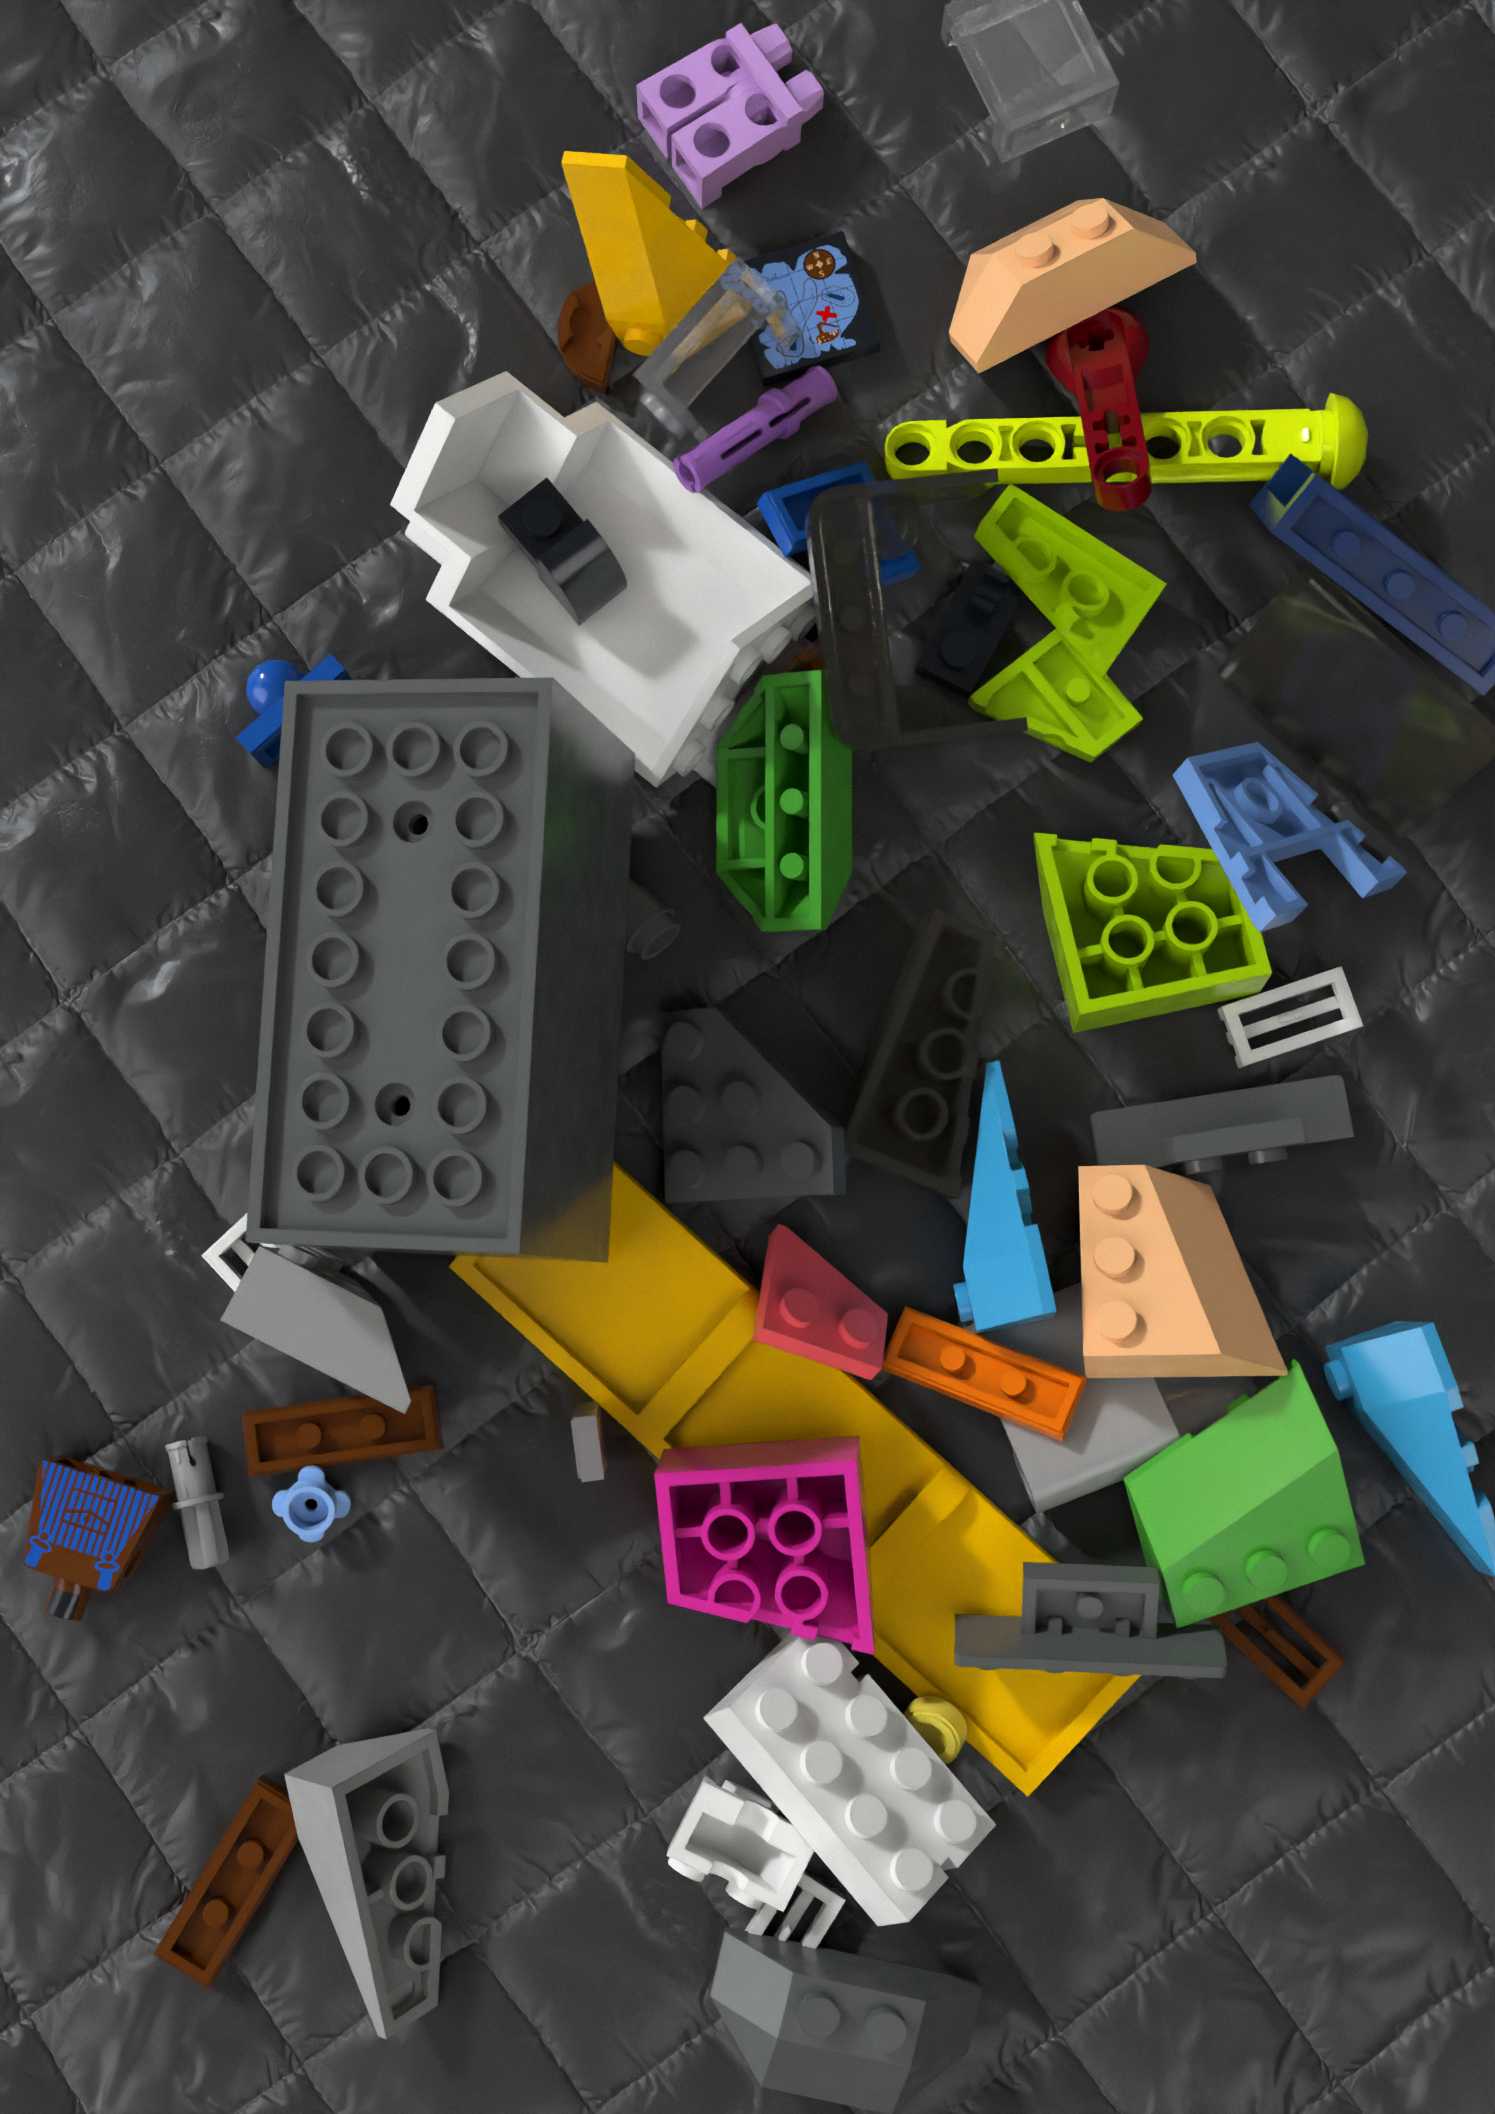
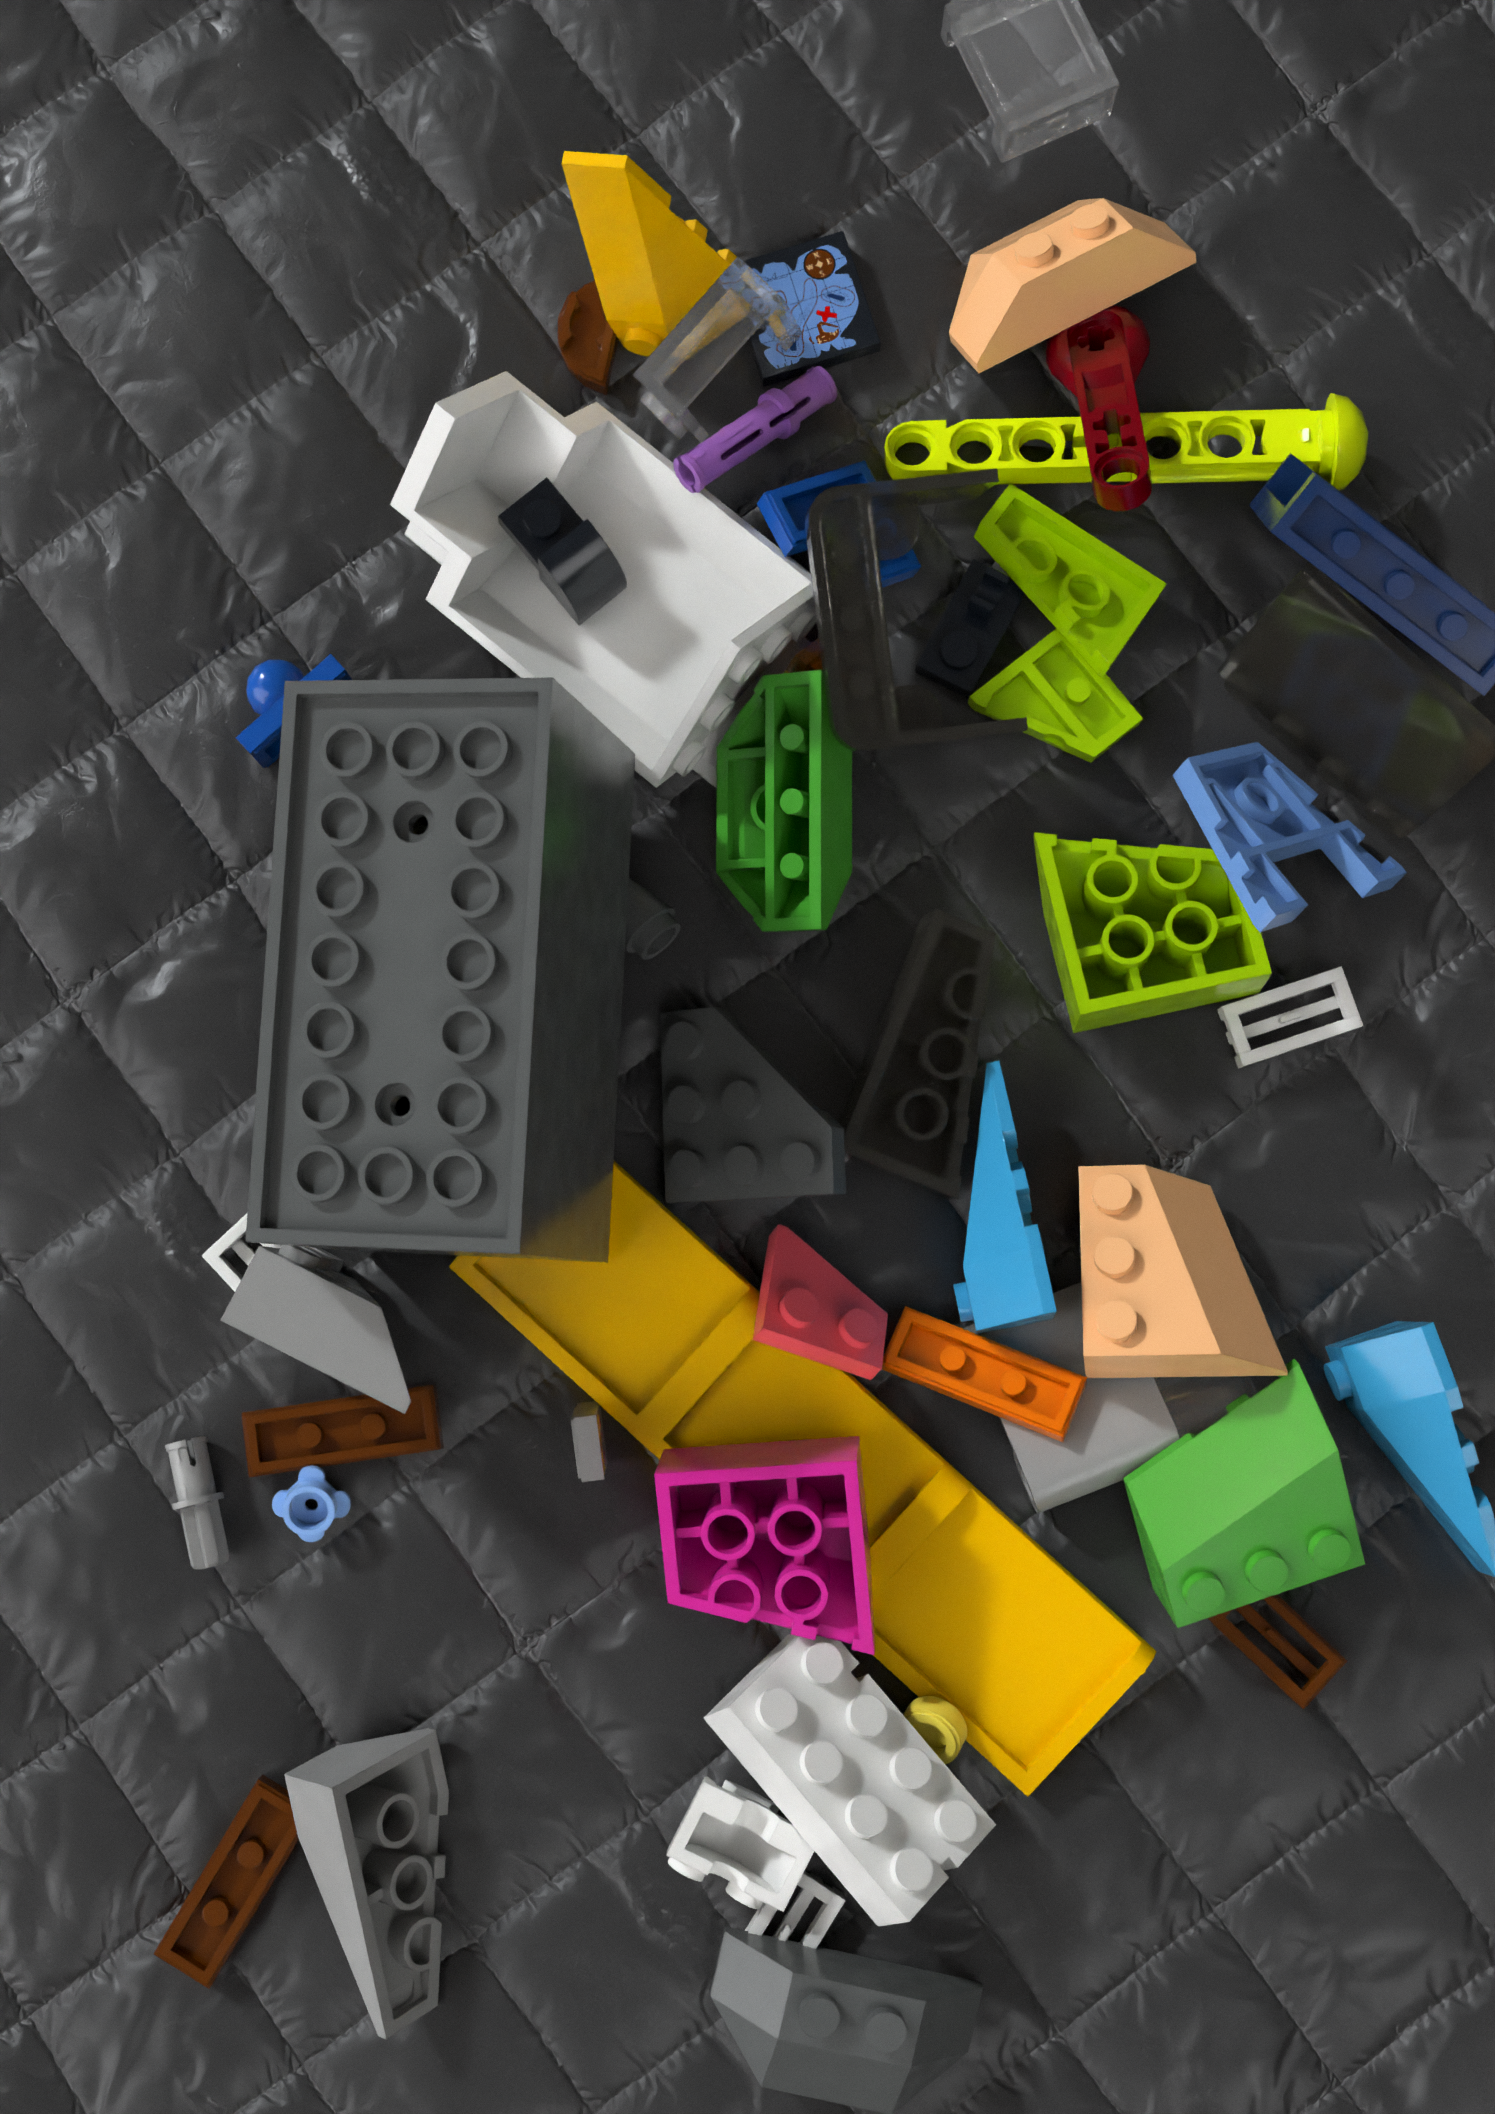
reddish brown torso [24,1455,176,1621] -> none
lavender hips [636,23,824,209] -> none
dark grey bracket [954,1562,1227,1679] -> none
dark grey bracket [1090,1075,1354,1175] -> none

